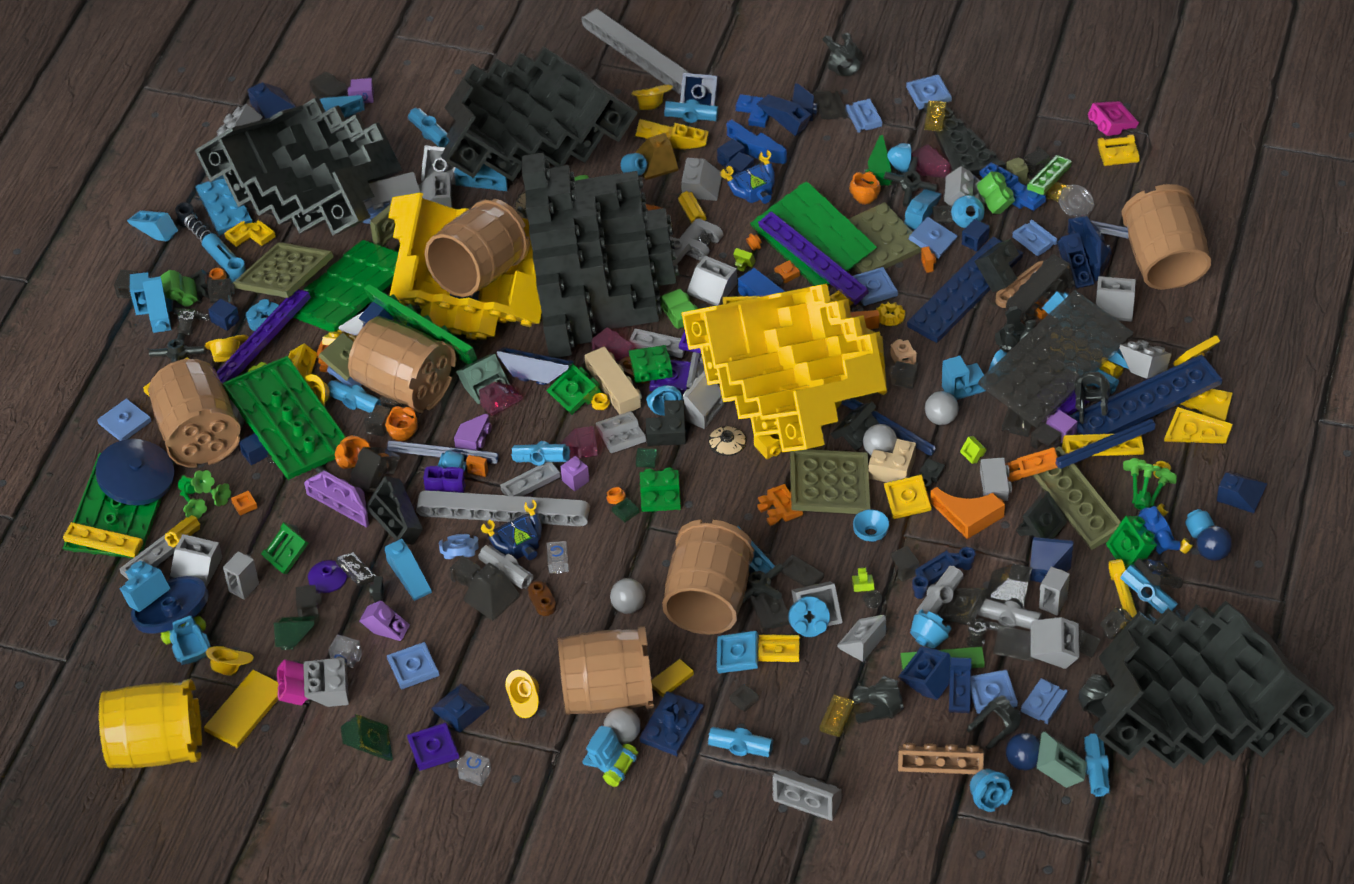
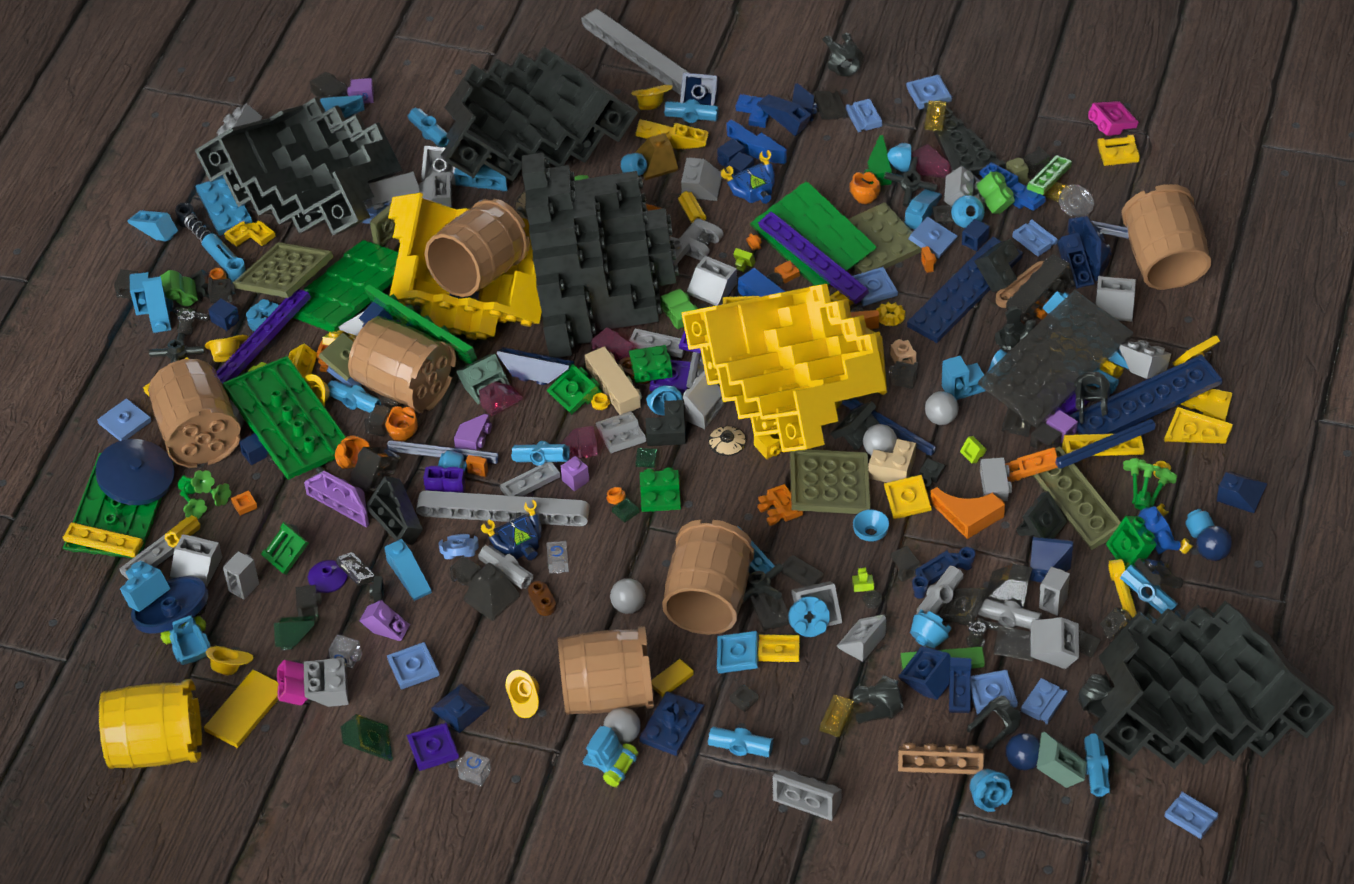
dark blue slope [248,82,296,119] -> none
none -> medium blue plate [1165,792,1219,839]

